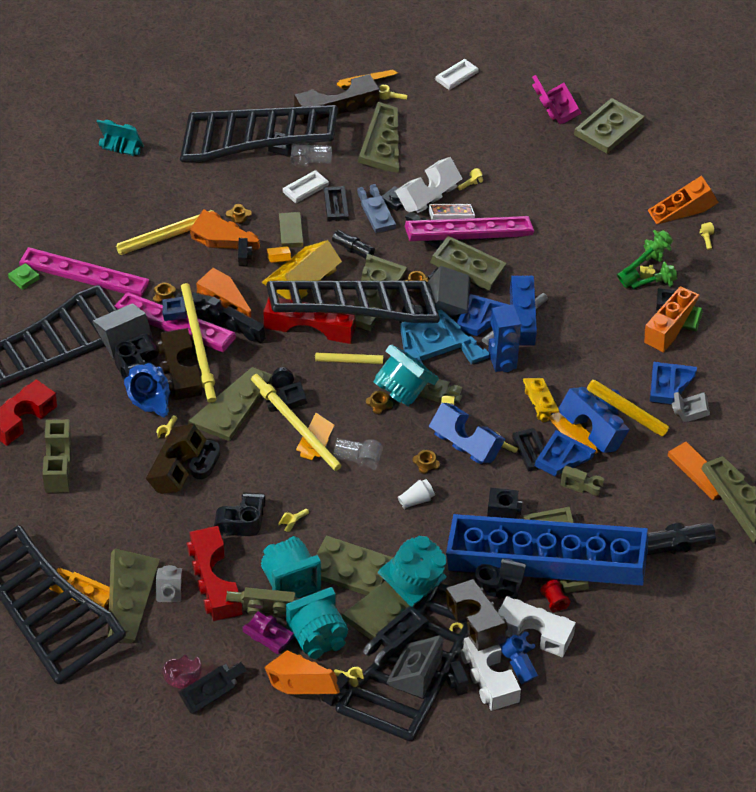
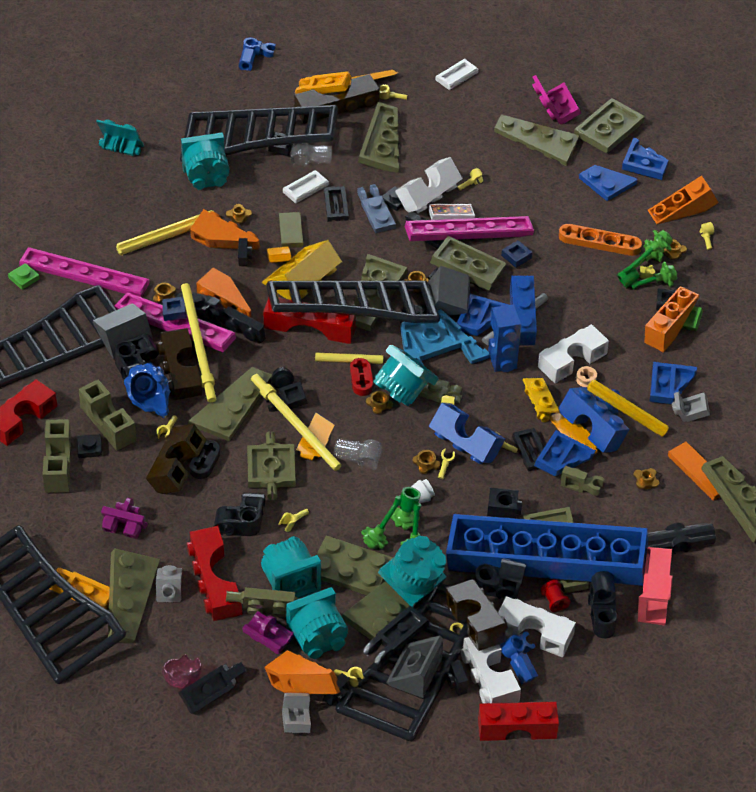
black pin [332,229,375,259] -> none
none -> black plate [77,434,102,458]
none -> olive arch [78,379,137,451]
none -> magenta hips [101,497,148,539]
none -> teal piece [181,132,230,190]
none -> blue bar [239,37,276,71]
none -> olive plate [247,431,296,500]
none -> light grey bracket [282,693,311,733]
none -> light orange hinge [295,72,352,94]
none -> red beam [350,358,373,396]
none -> plant [361,487,421,549]
none -> light yellow hand [438,449,455,479]
none -> red arch [478,702,559,741]
none -> olive wing [494,114,579,166]
none -> dark blue plate [501,240,532,268]
none -> white arch [538,324,609,383]
none -> orange beam [559,224,642,256]
none -> light nougat bush [576,366,597,387]
none -> blue wing [579,165,637,201]
none -> black piece [588,571,617,639]
none -> blue wing [622,138,669,180]
none -> pearl gold plate [633,468,659,490]
none -> coral piece [638,547,673,625]
none -> pearl gold plate [663,239,687,259]

